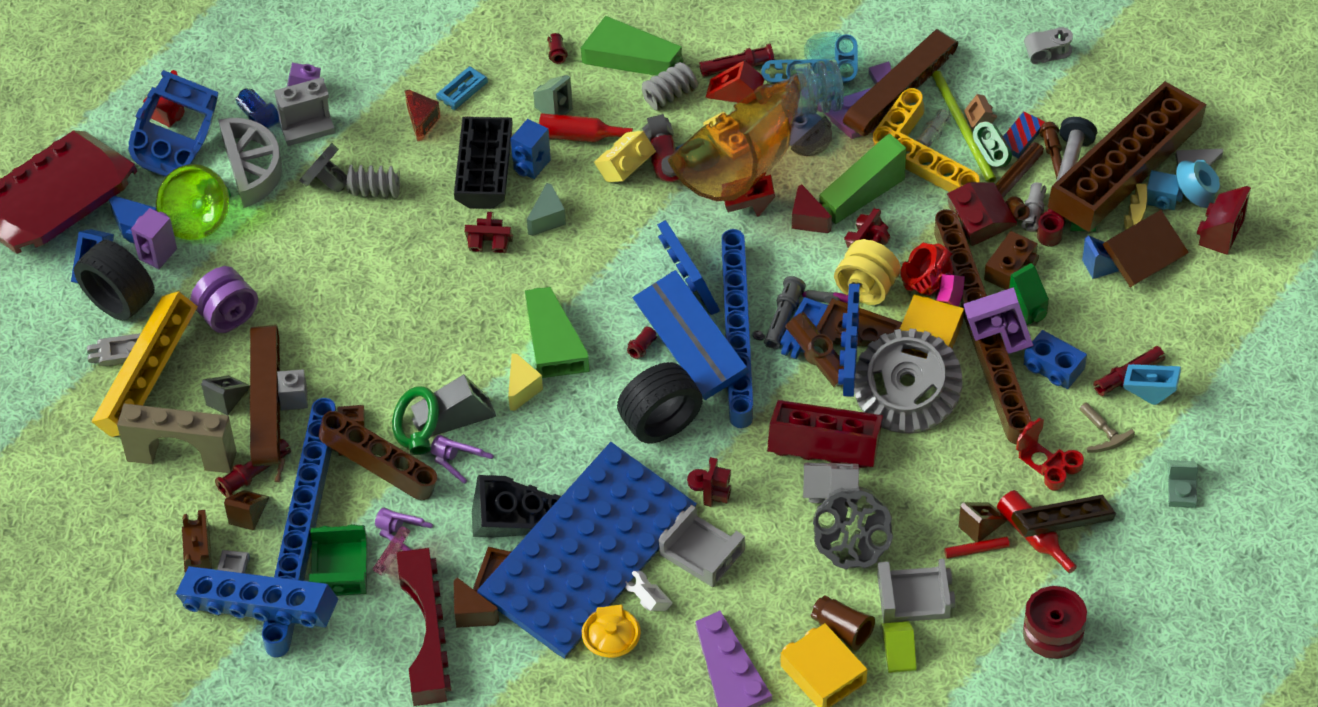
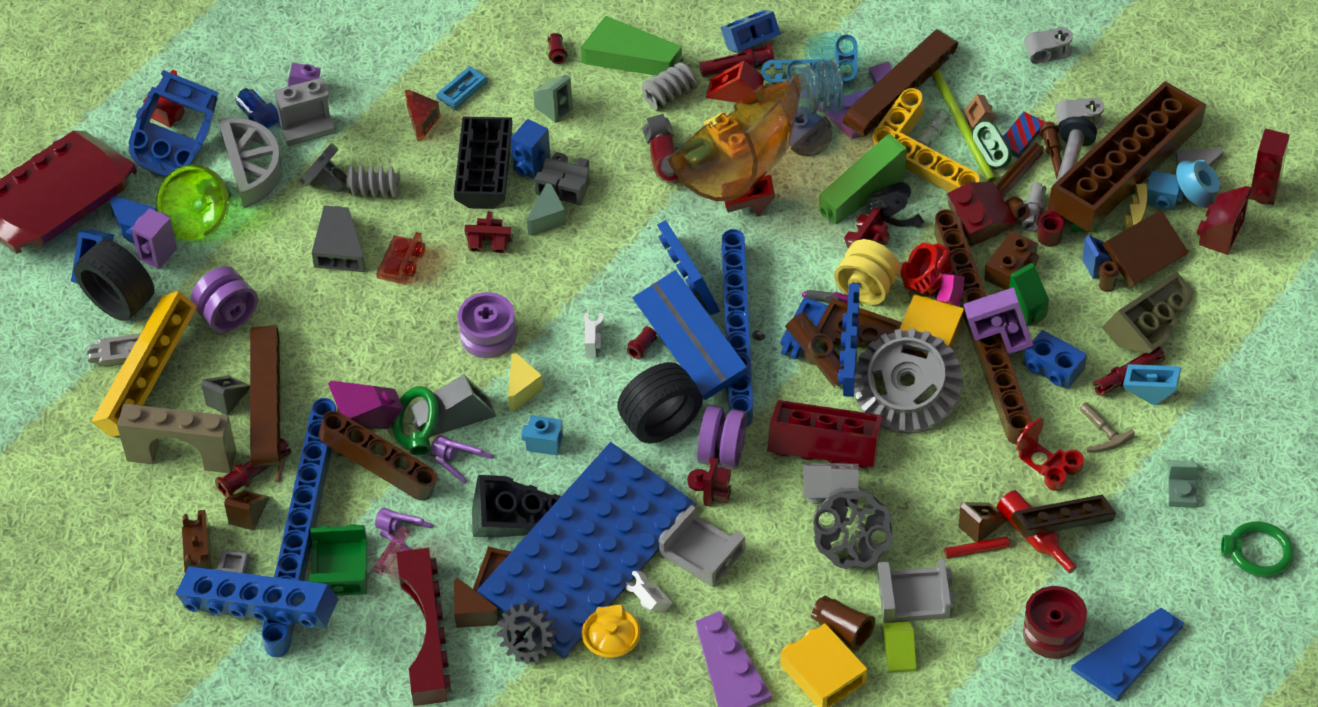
light grey brick [277,369,308,411] -> none
bright green slope [525,287,590,378] -> none
red piece [539,113,633,142] -> none
light yellow brick [594,131,656,182] -> none
dark grey pin [764,276,806,349] -> none
dark red slope [792,184,832,233] -> none
none -> dark grey slope [312,205,365,272]
none -> magenta slope [328,380,403,429]
none -> clear red bracket [376,232,426,285]
none -> medium lavender wheel [457,292,517,359]
none -> dark grey gear [497,602,558,664]
none -> dark azure brick [522,415,563,456]
none -> dark grey hips [534,152,590,206]
none -> white plate [584,313,604,358]
none -> medium lavender wheel [697,405,747,470]
none -> blue brick [720,10,781,52]
none -> black helmet [866,182,925,227]
none -> light grey piece [1055,98,1104,130]
none -> blue wing [1071,608,1184,701]
none -> reddish brown pin [1098,261,1119,292]
none -> olive wedge [1102,272,1194,353]
none -> green piece [1221,521,1294,577]
none -> dark red brick [1249,128,1290,205]

